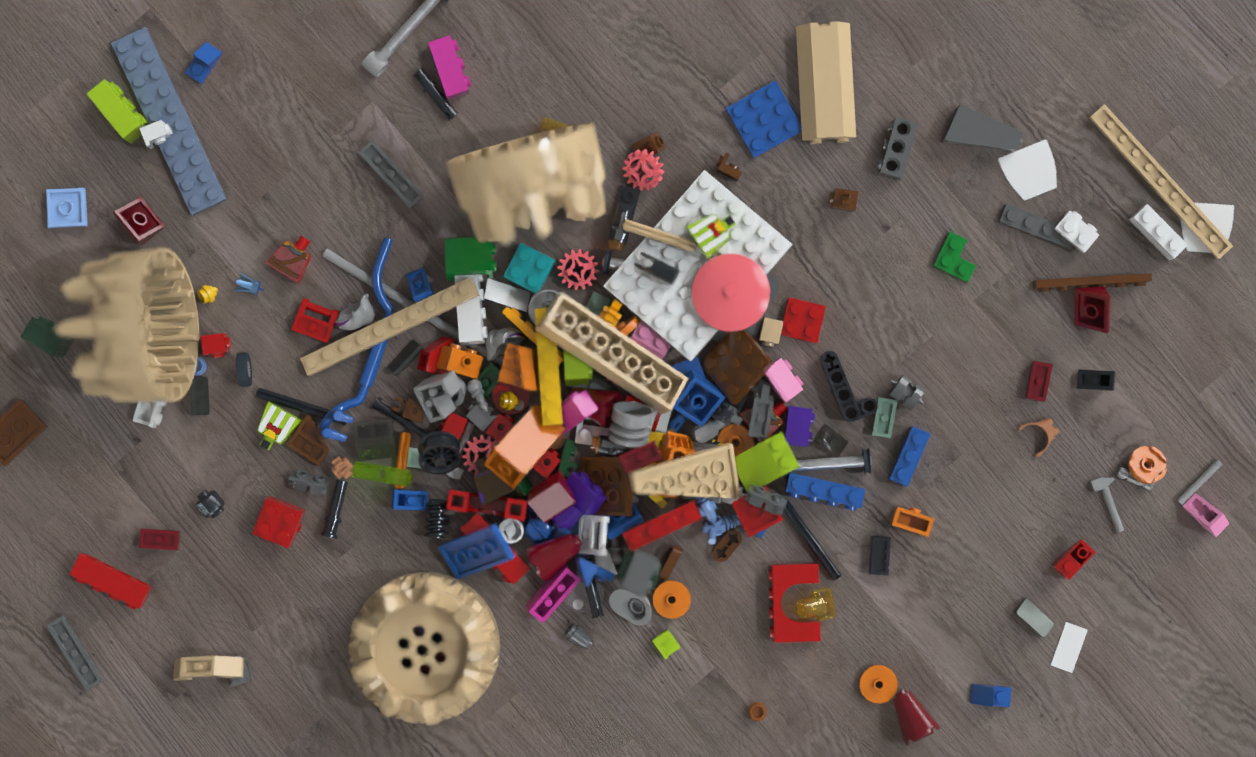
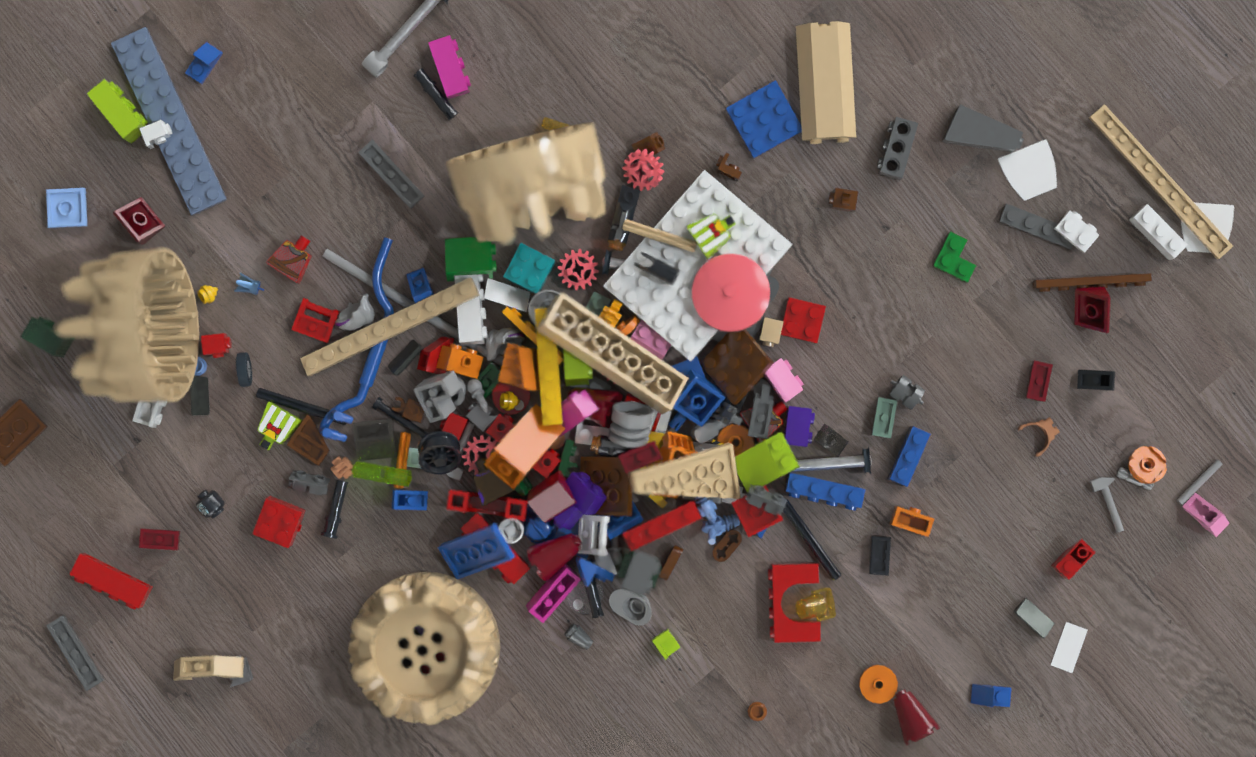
black piece [424,499,449,538] -> none
orange plate [653,580,691,619] -> none
black beam [820,351,878,422] -> none

